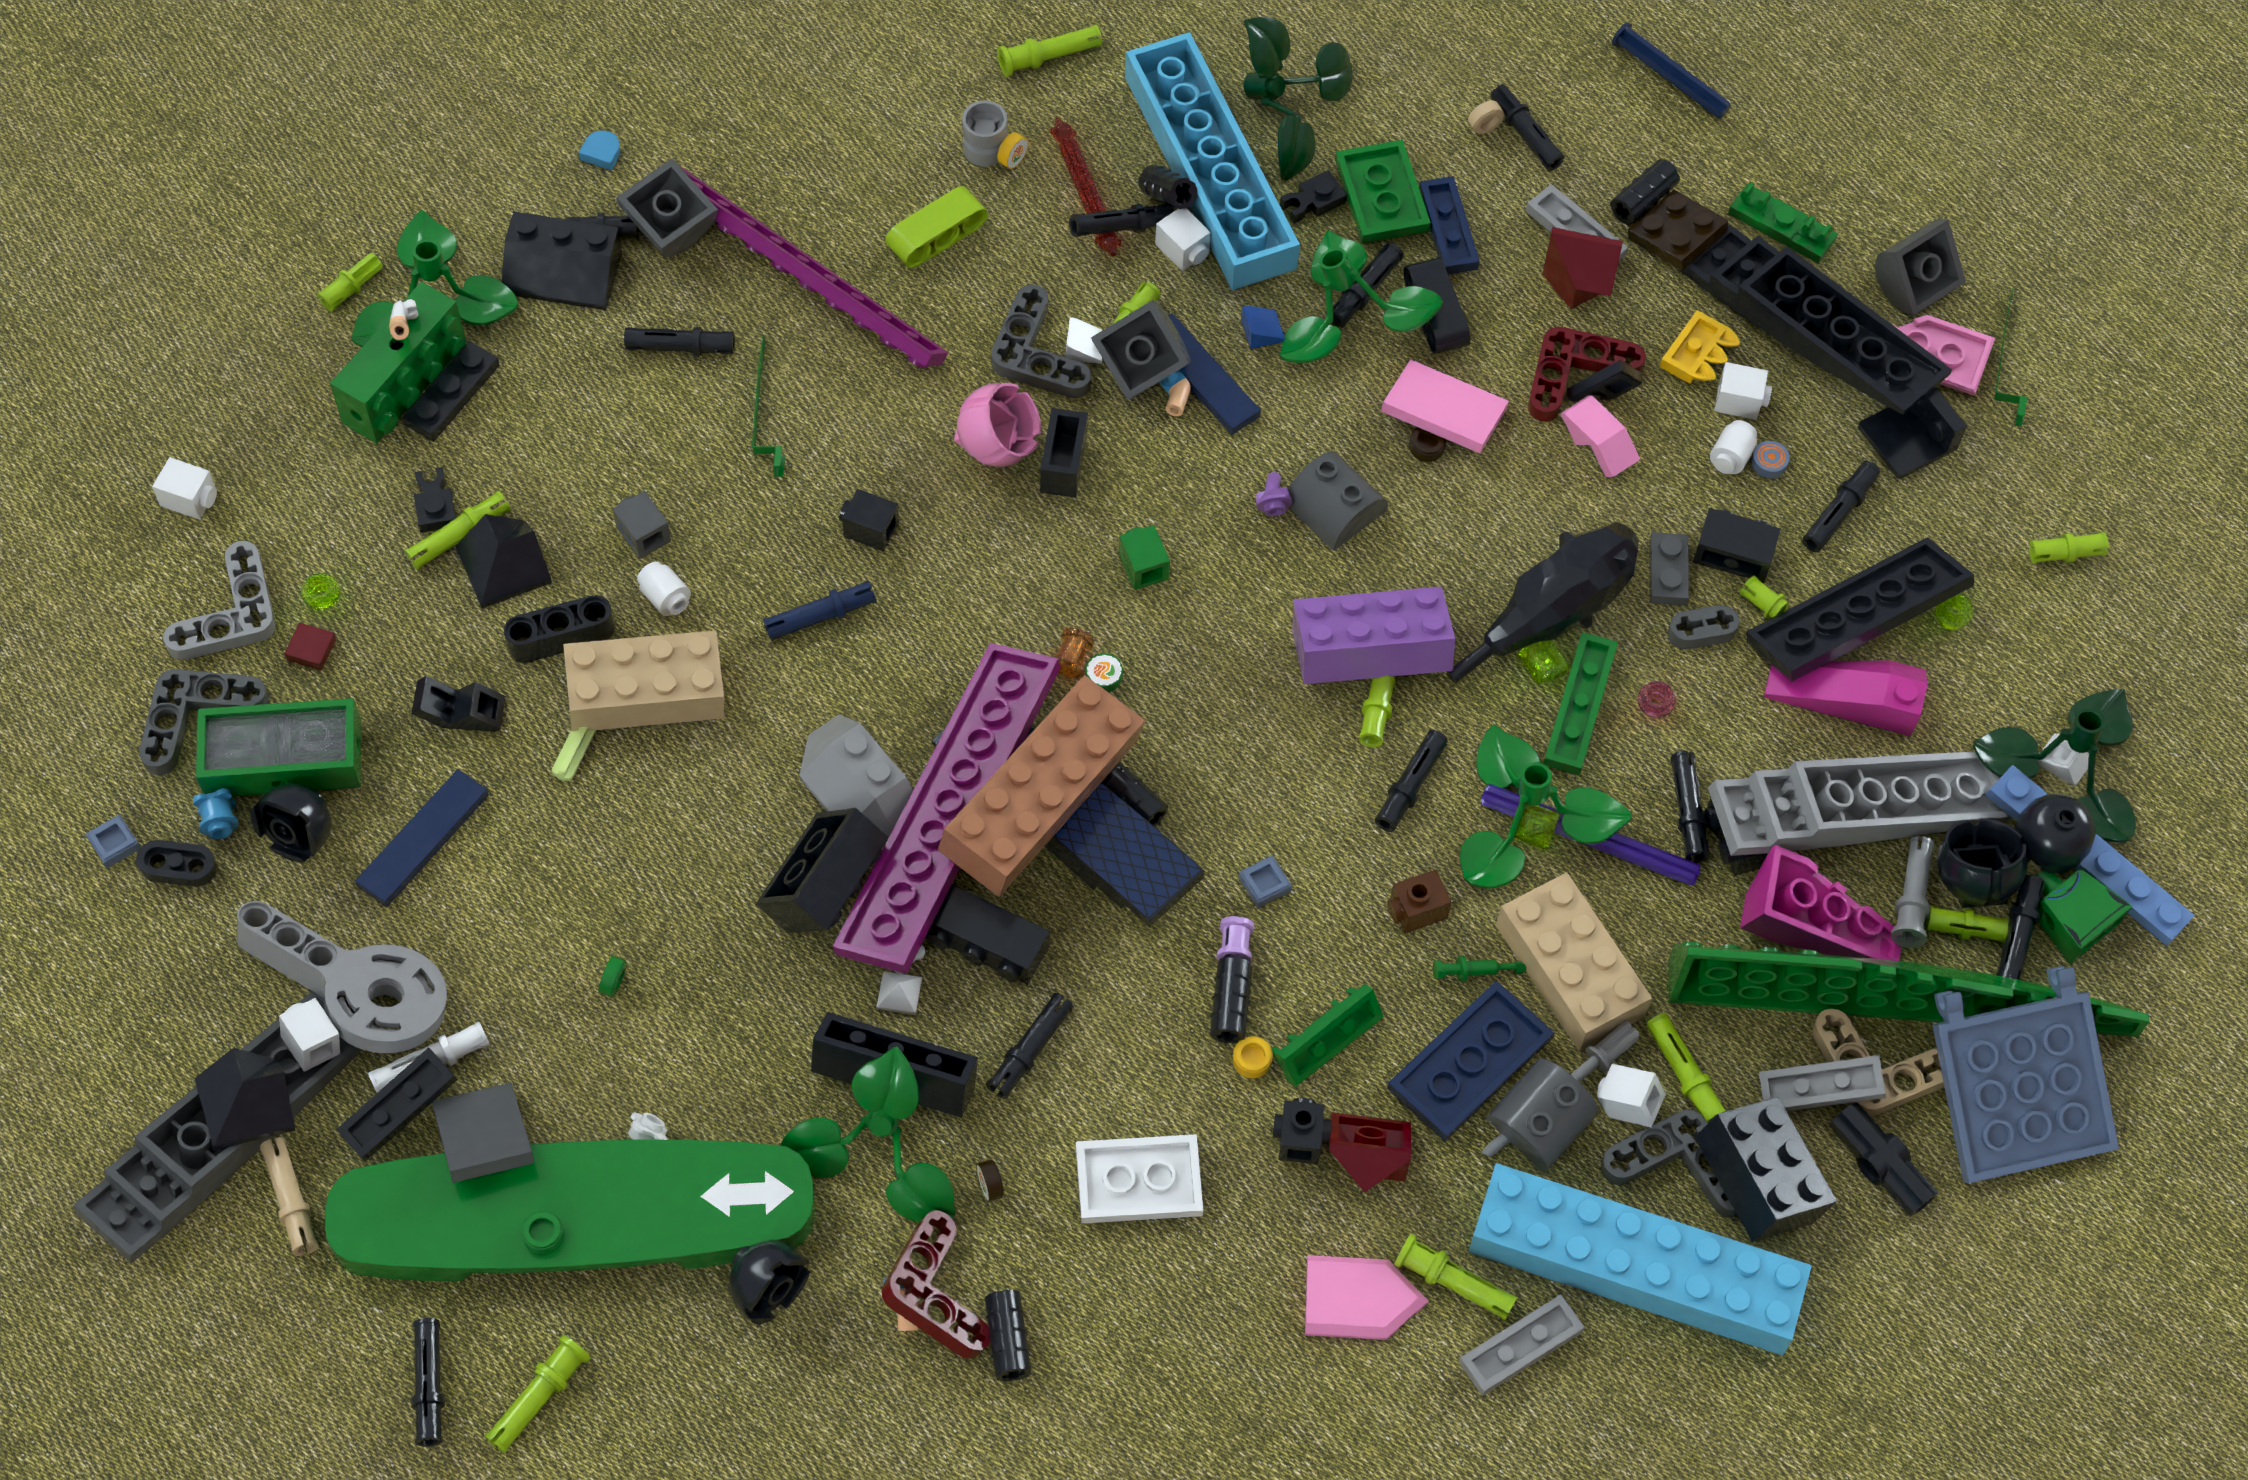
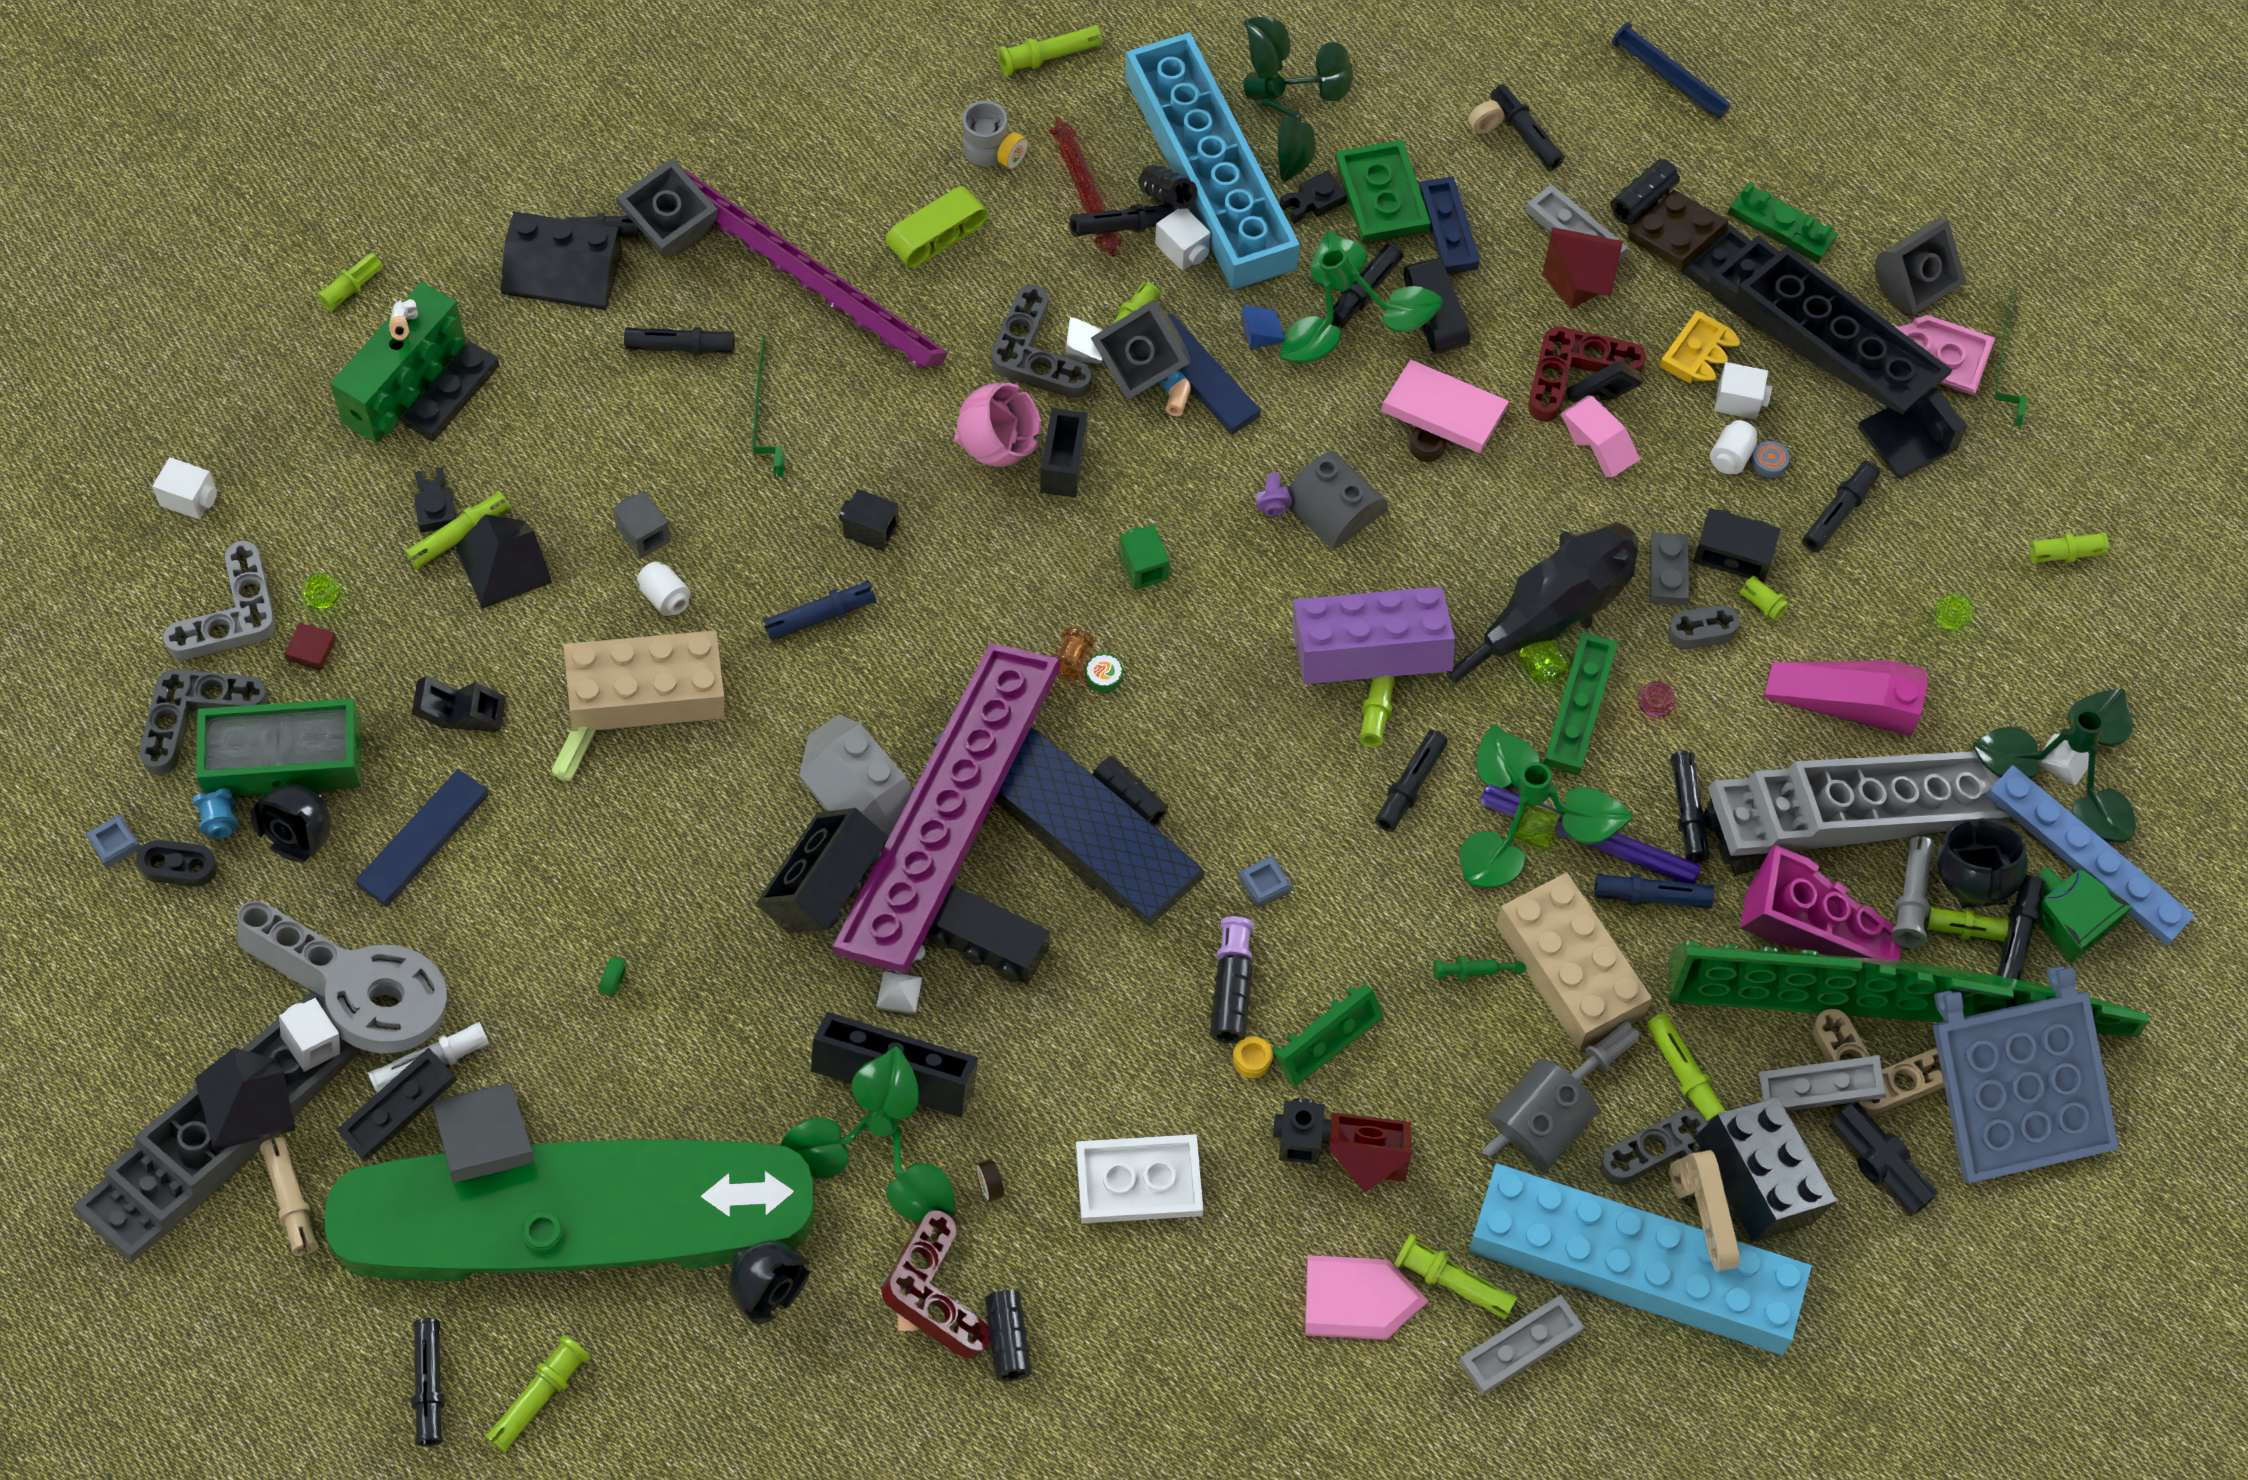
green plant [351,210,518,347] -> none
black beam [503,595,615,663] -> none
dark azure tile [579,131,621,170] -> none
white plate [628,1112,668,1140] -> none
nougat brick [938,675,1146,897] -> none
black pin [986,993,1074,1099] -> none
reddish brown brick [1387,870,1452,933] -> none
dark blue plate [1387,980,1555,1142] -> none
white brick [1597,1064,1666,1127] -> none
black plate [1746,537,1974,682] -> none
black cylinder [2014,794,2096,873] -> none
none -> dark blue pin [1594,874,1714,909]
none -> tan beam [1670,1150,1740,1272]

